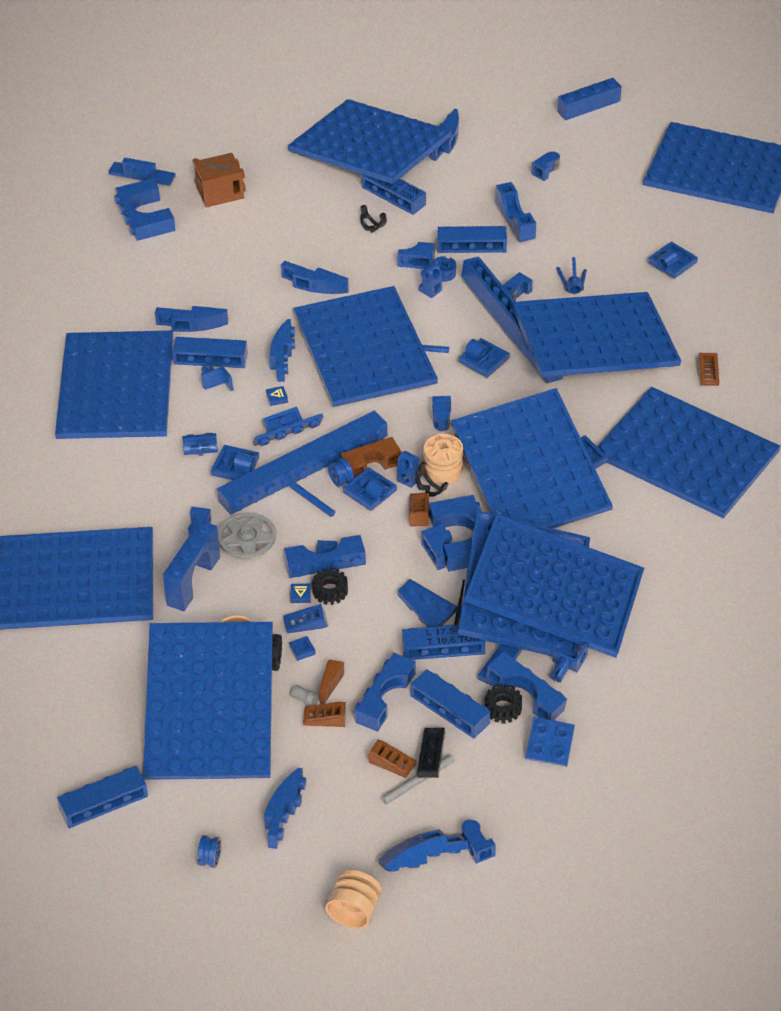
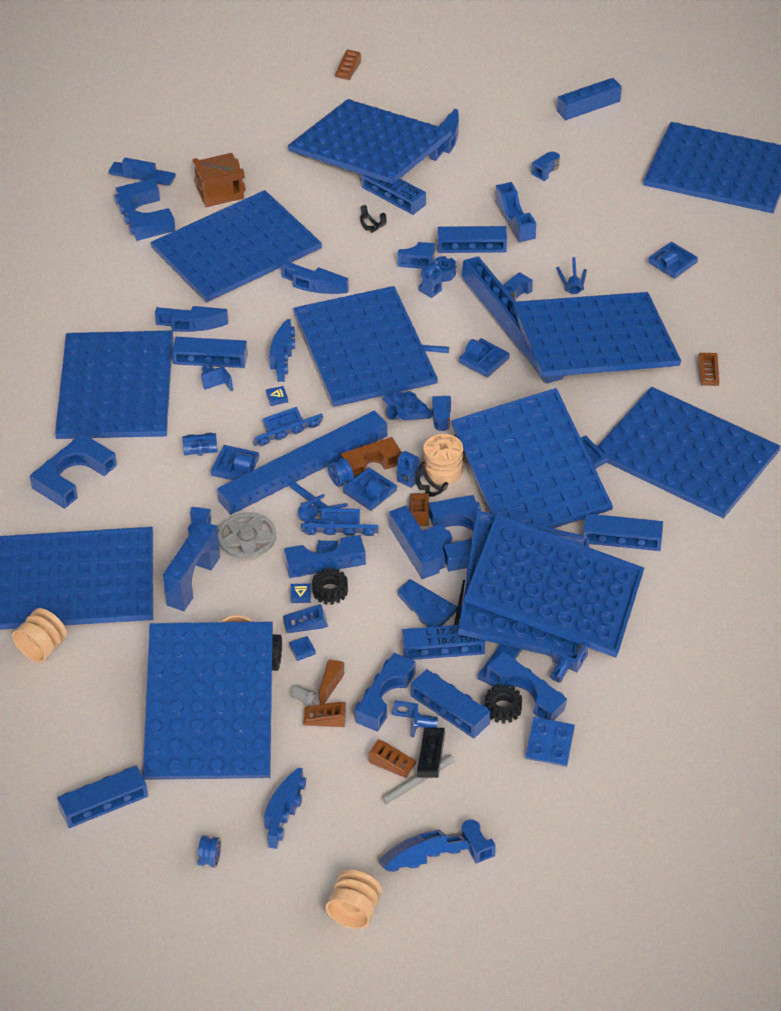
none -> light nougat wheel [12,608,67,663]
none -> blue arch [30,433,117,509]
none -> blue plate [151,190,322,302]
none -> blue plant [298,494,348,524]
none -> blue bracket [301,508,379,536]
none -> dark orange slope [335,49,361,80]
none -> blue plate [382,391,433,421]
none -> blue brick [389,506,440,579]
none -> blue bracket [392,700,438,737]
none -> blue brick [583,513,663,551]

